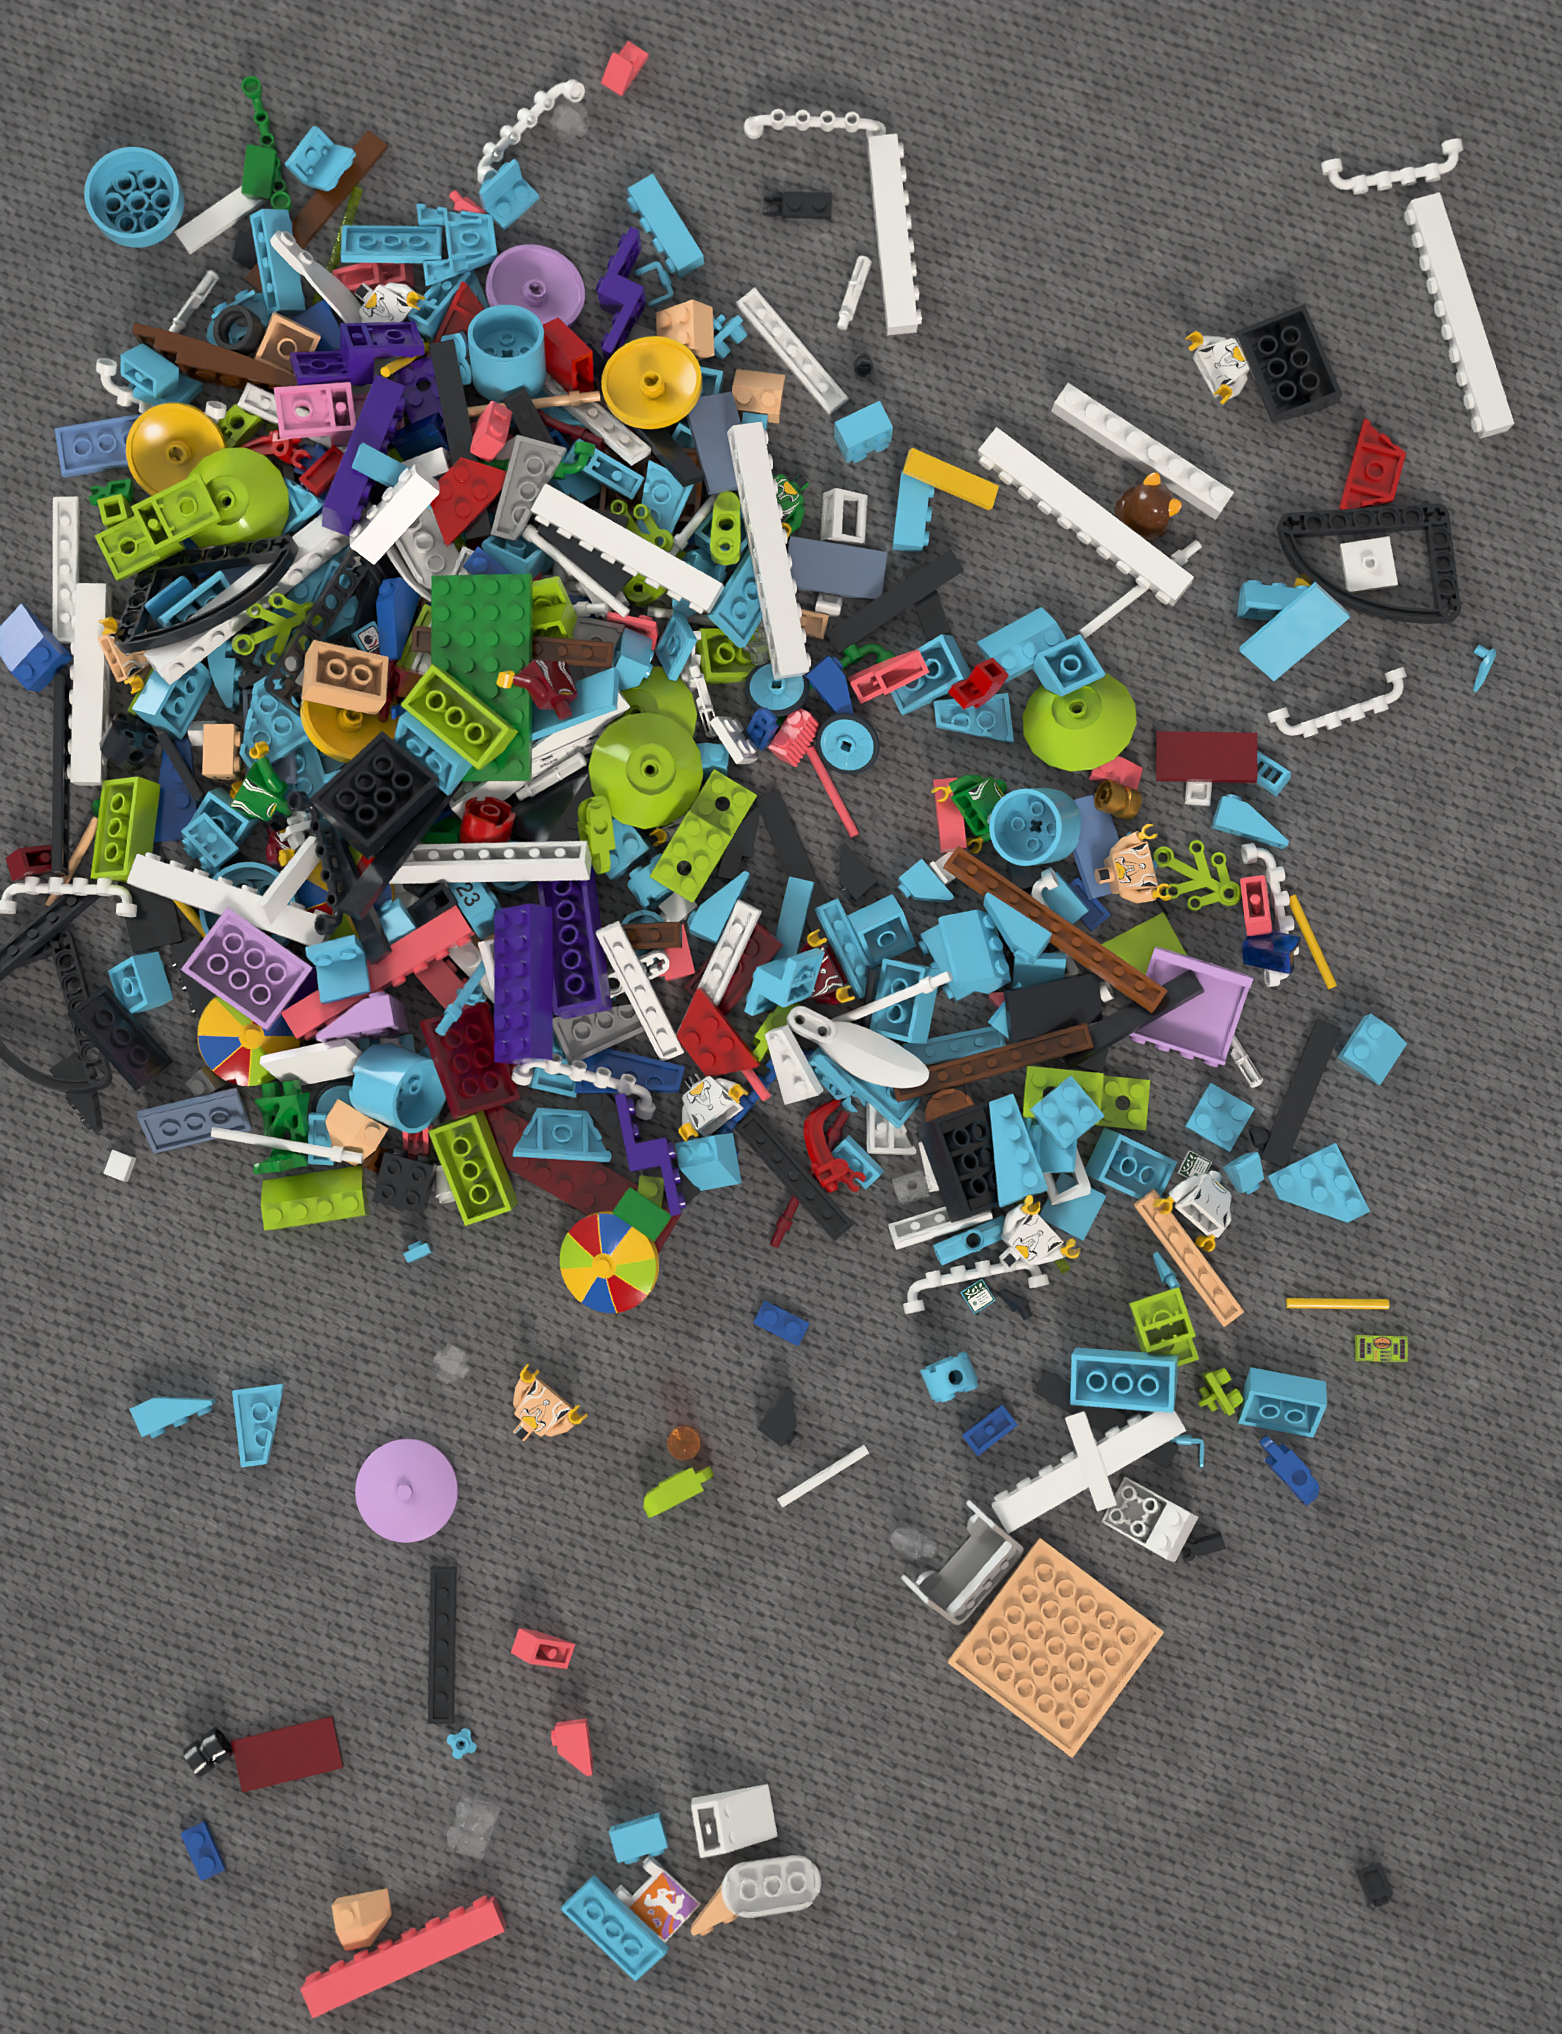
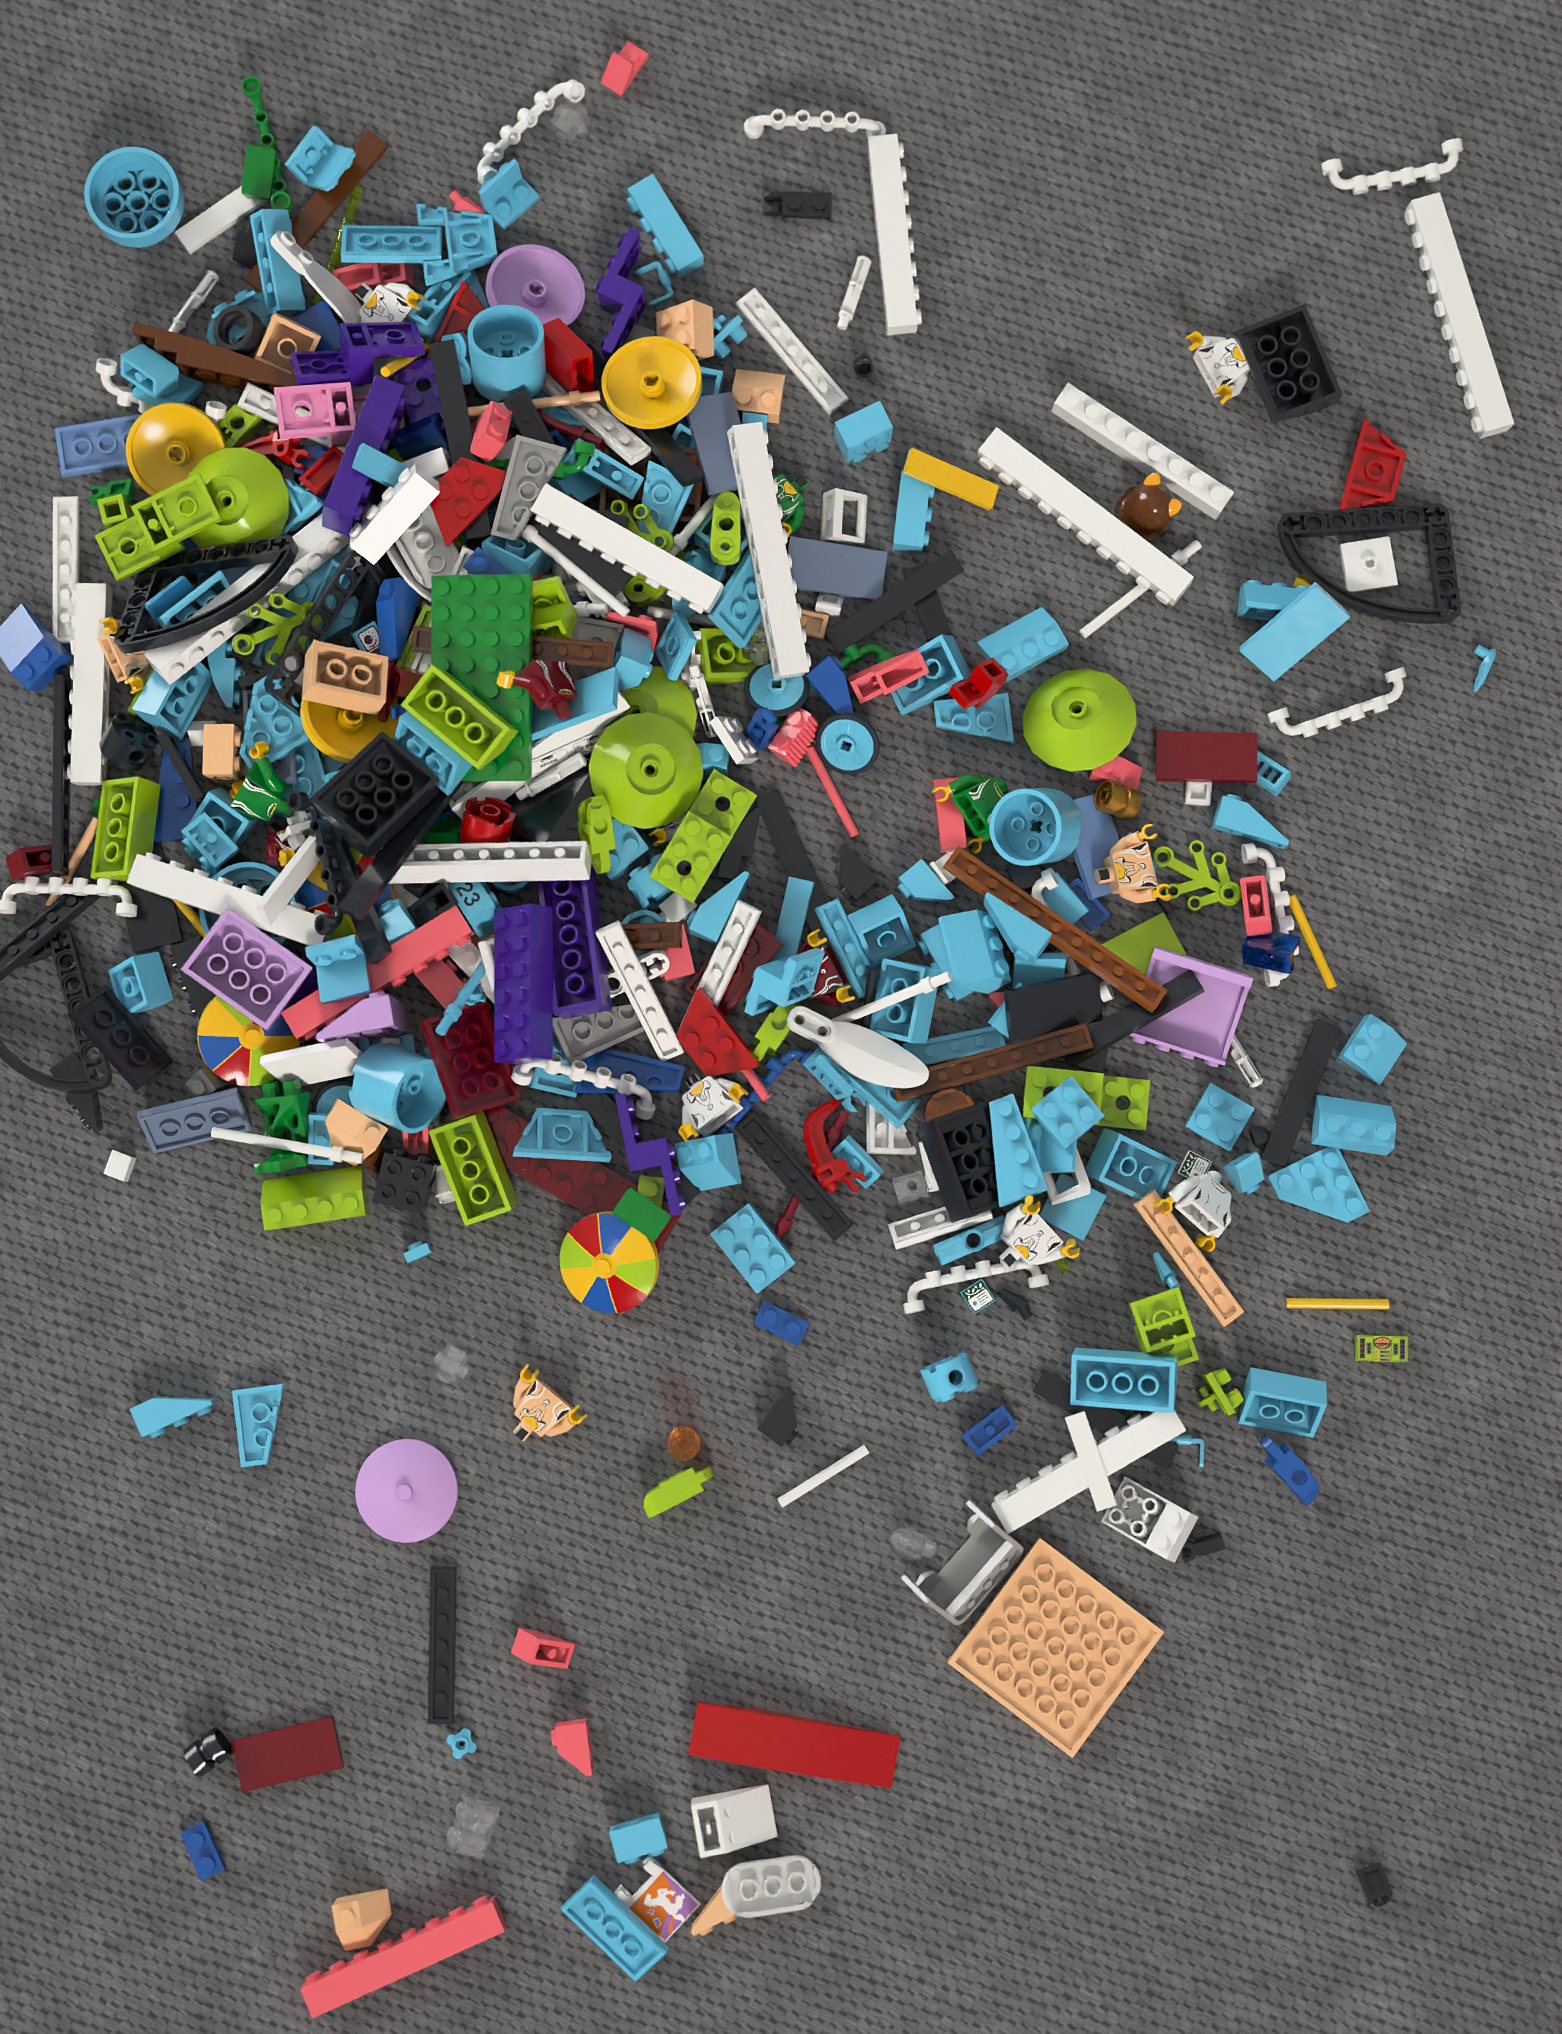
white wing [765,1025,824,1105] -> none
medium azure slope [1033,634,1105,697] -> none
none -> red slope [688,1701,901,1788]
none -> medium azure plate [710,1202,797,1294]
none -> medium azure slope [1311,1095,1396,1156]

